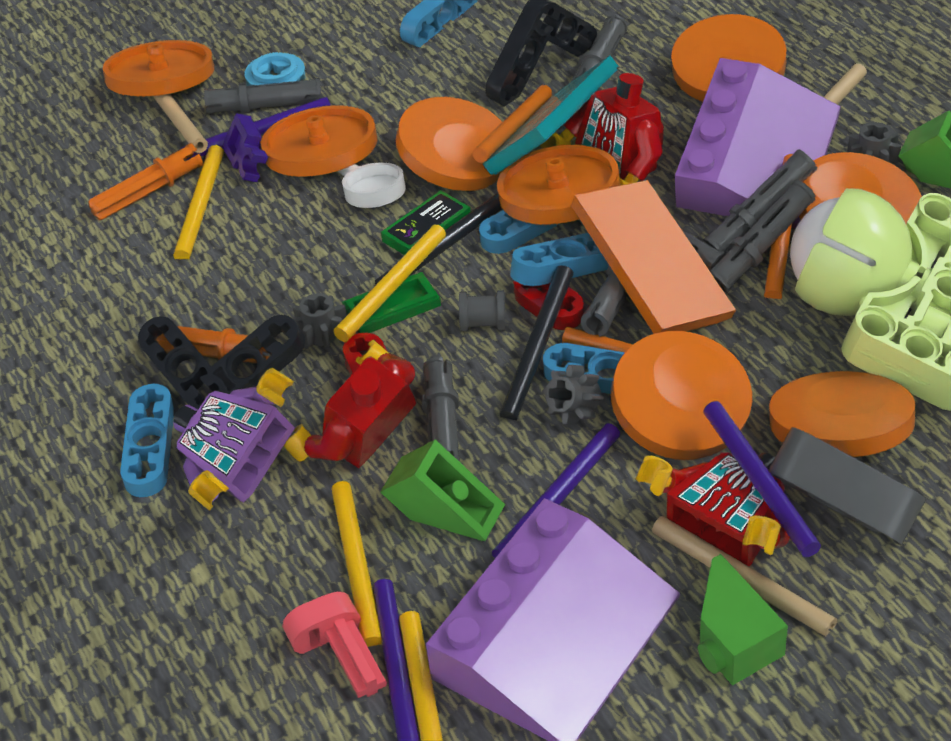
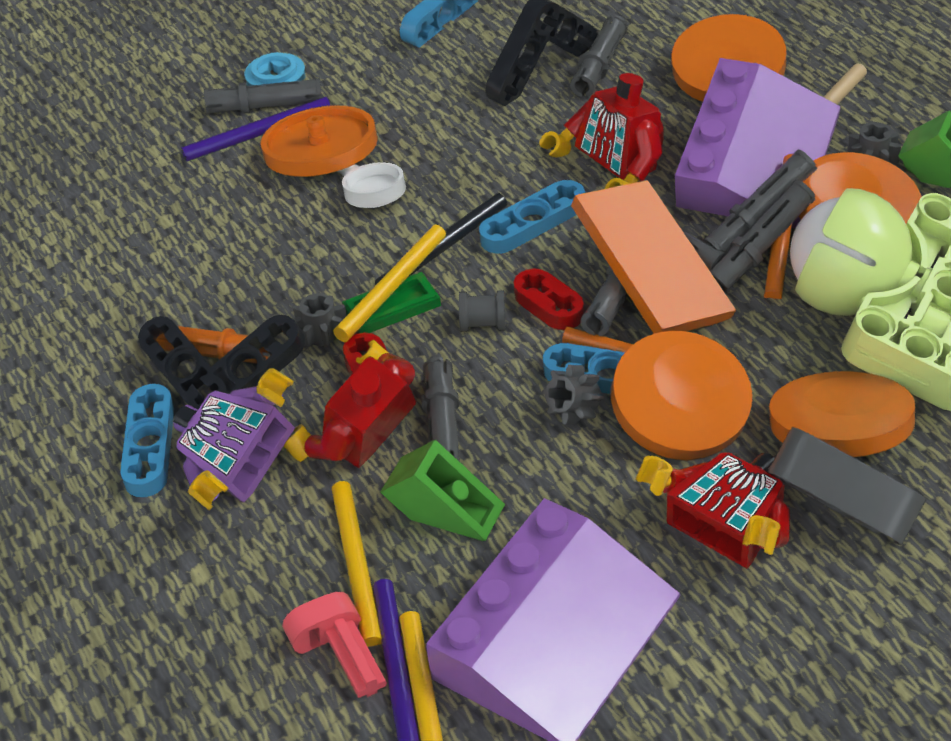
orange axle [88,143,203,220] -> none
orange piece [103,40,214,96] -> none
tan piece [153,94,208,153] -> none
yellow bar [173,145,224,259] -> none
dark purple plate [222,113,268,182] -> none
tile [381,190,471,255] -> none
orange piece [396,97,504,191] -> none
orange bar [473,85,552,163] -> none
teal tile [483,55,618,175] -> none
dark purple bar [492,423,620,558] -> none
orange piece [497,145,621,225] -> none
black bar [499,265,574,421] -> none
dark azure beam [510,233,609,286] -> none
tan piece [652,516,837,637] -> none
bright green slope [698,554,788,686] -> none
dark purple bar [703,401,821,557] -> none

